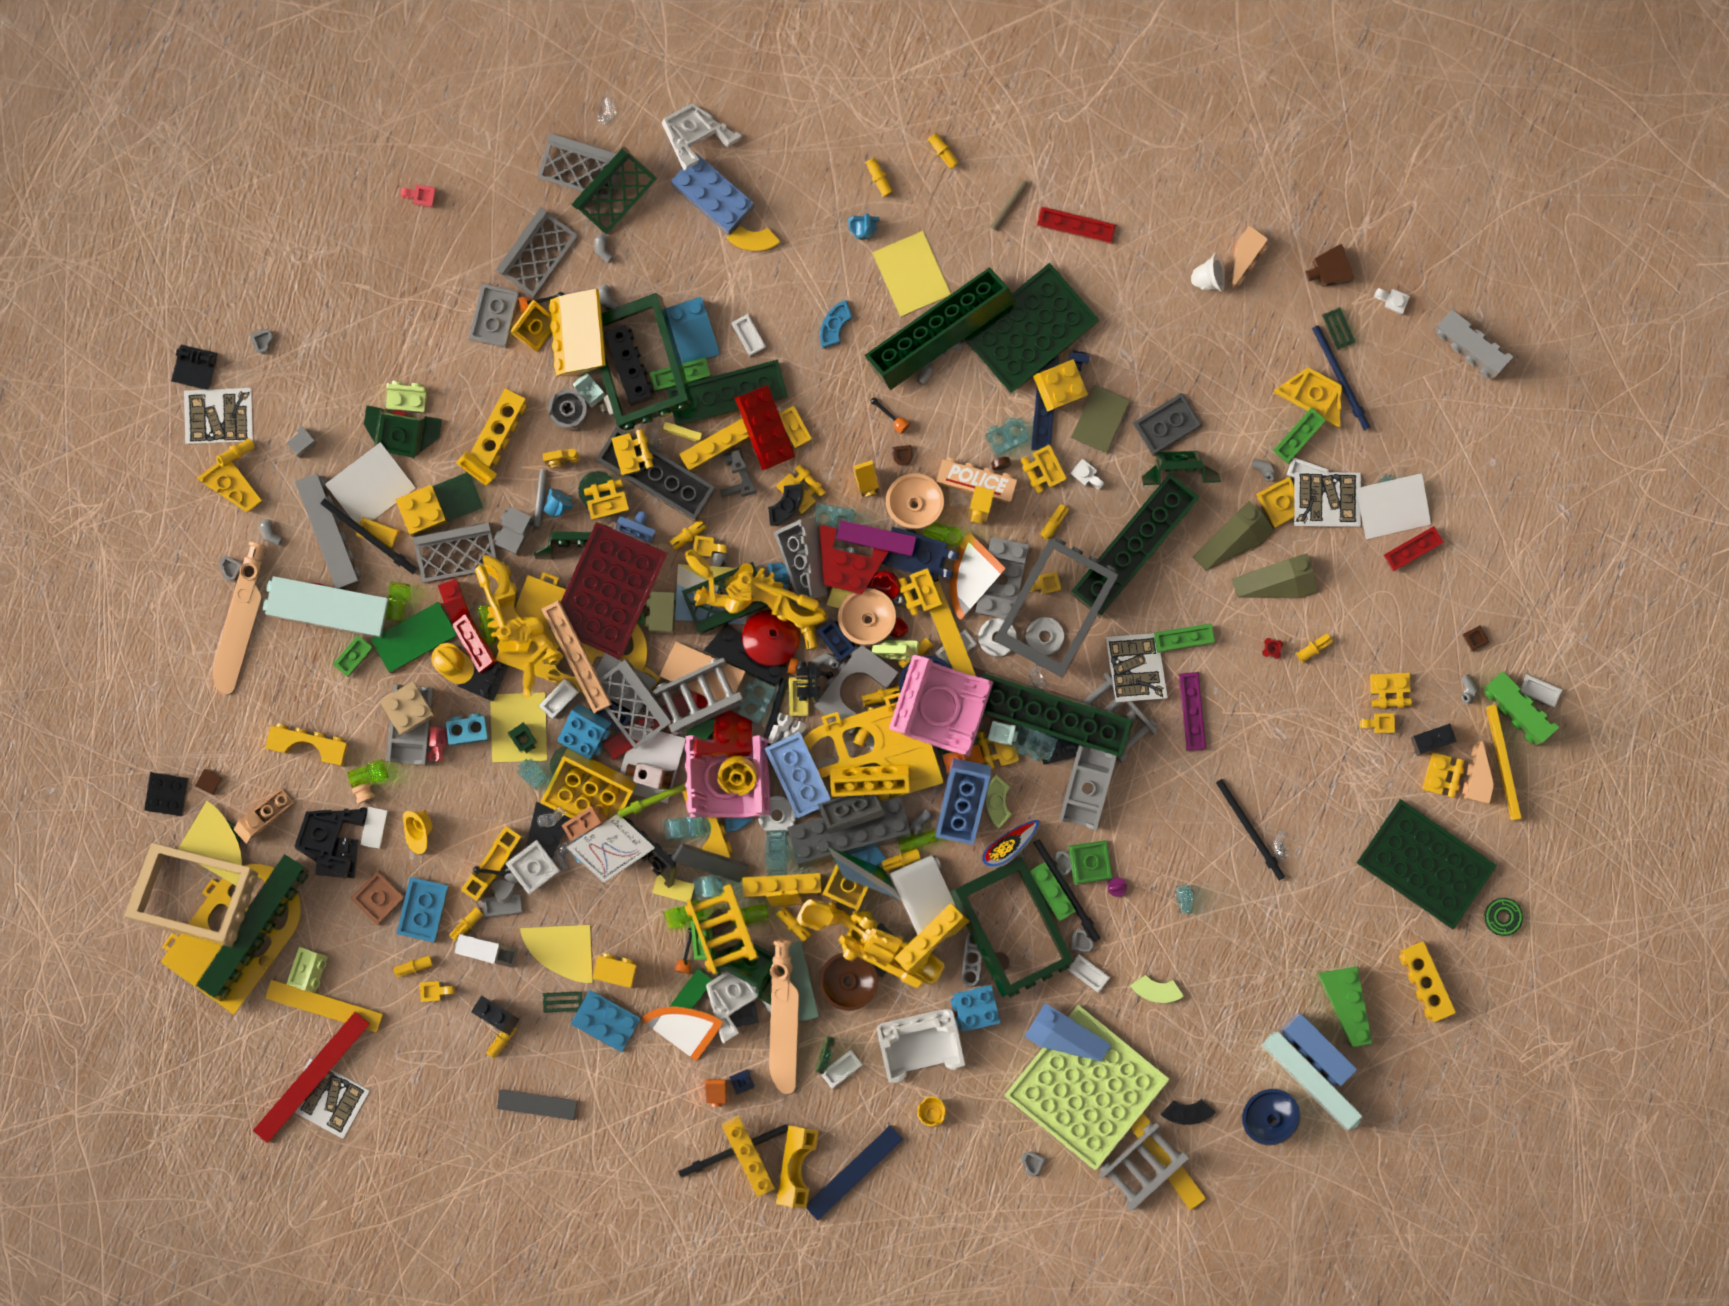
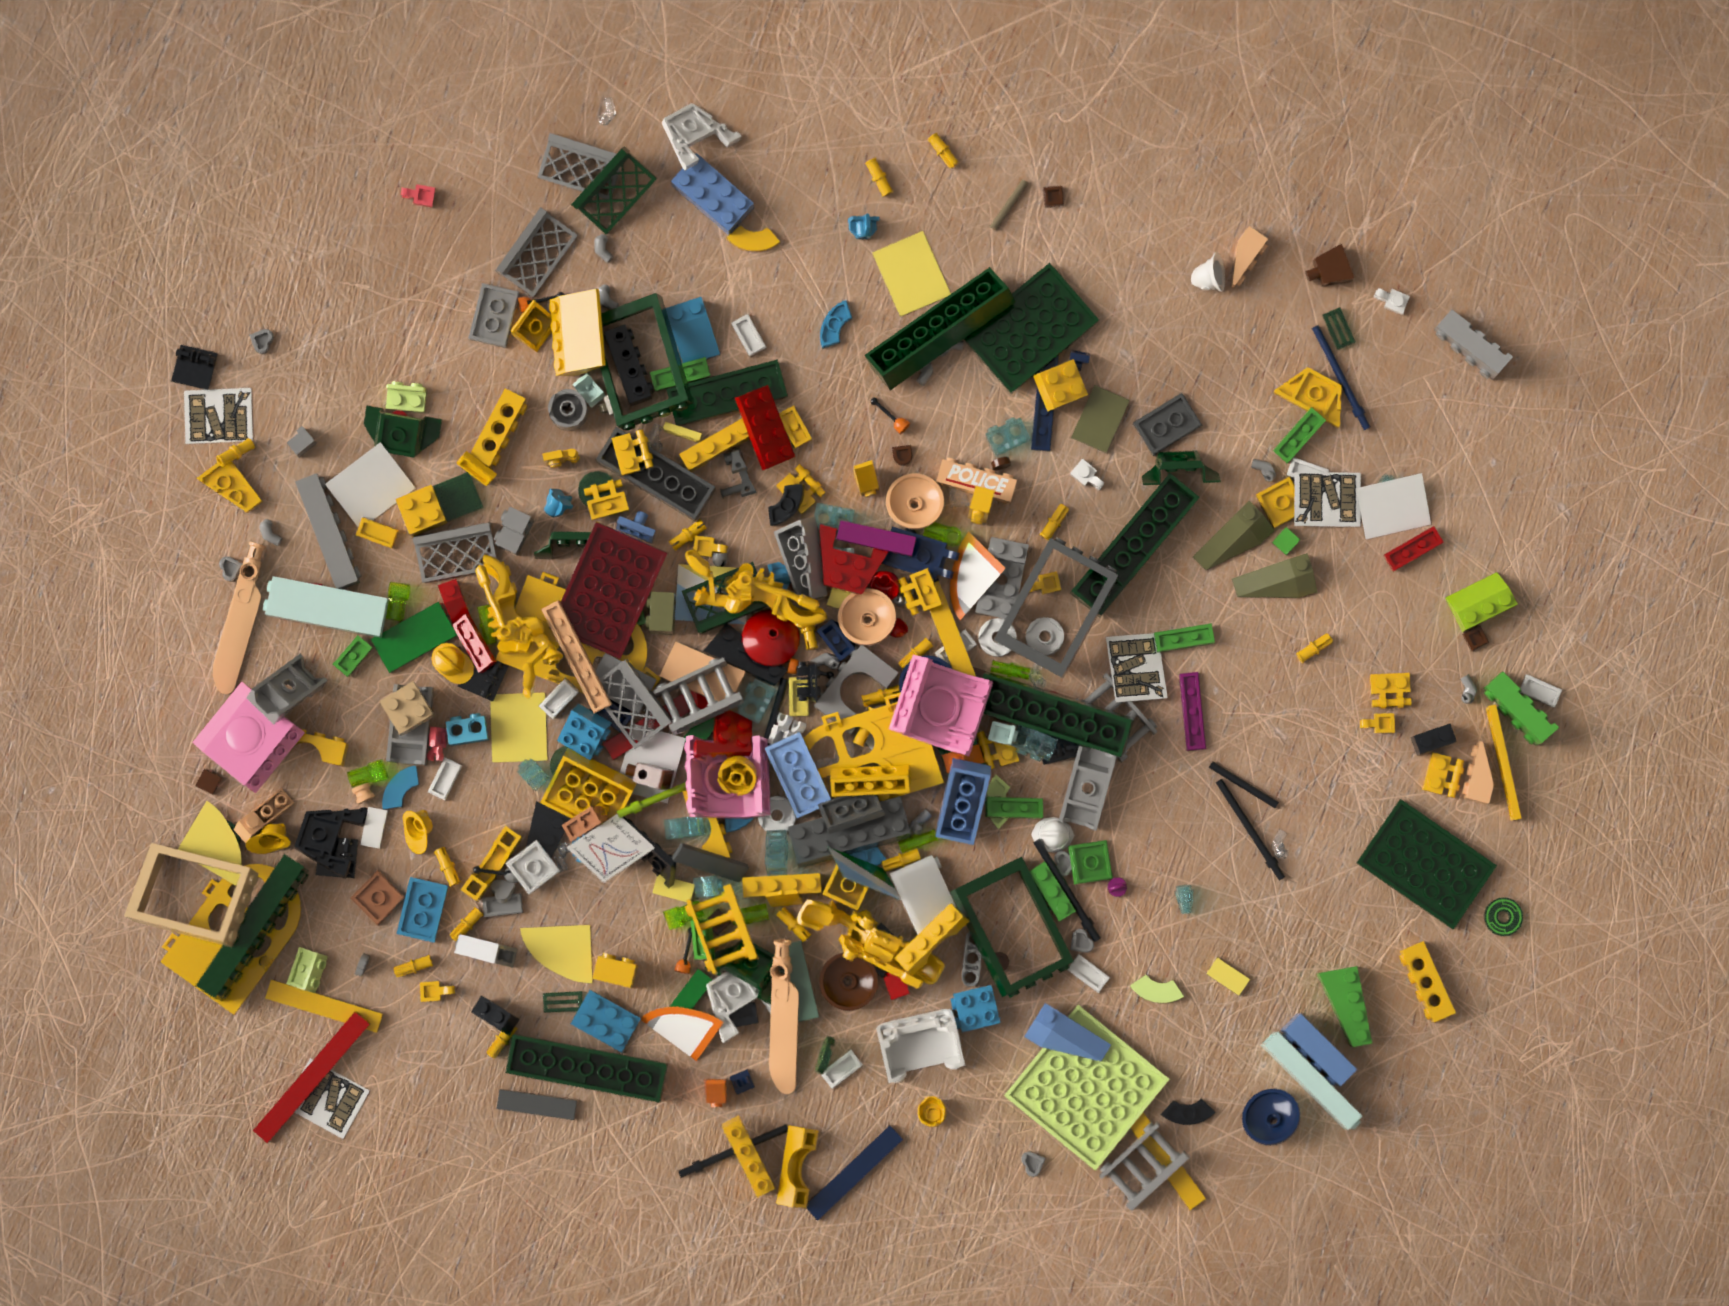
black hinge [144,772,188,816] -> none
black bar [320,498,417,574] -> none
dark green brick [508,722,538,754] -> none
light grey bar [533,469,547,527] -> none
clear arm [537,807,566,827] -> none
yellowish green bracket [872,640,919,660] -> none
shield [982,820,1040,868] -> none
yellow plate [1020,444,1067,494] -> none
red tile [1037,207,1116,244] -> none
red plate [1262,638,1283,659] -> none
none -> bright pink panel [193,682,305,793]
none -> yellow piece [245,823,291,854]
none -> light grey piece [246,654,328,725]
none -> light grey tile [355,953,370,977]
none -> dark azure tile [382,765,419,810]
none -> white tile [428,757,462,801]
none -> yellow pin [434,847,461,887]
none -> dark green brick [505,1034,668,1103]
none -> red brick [884,972,910,1000]
none -> bright green plate [985,797,1043,819]
none -> clear neon green pin [990,660,1031,680]
none -> white piece [1031,817,1075,853]
none -> reddish brown tile [1043,186,1064,207]
none -> light yellow tile [1206,958,1250,996]
none -> black bar [1209,761,1279,808]
none -> bright green slope [1272,527,1300,555]
none -> lime slope [1445,572,1518,632]

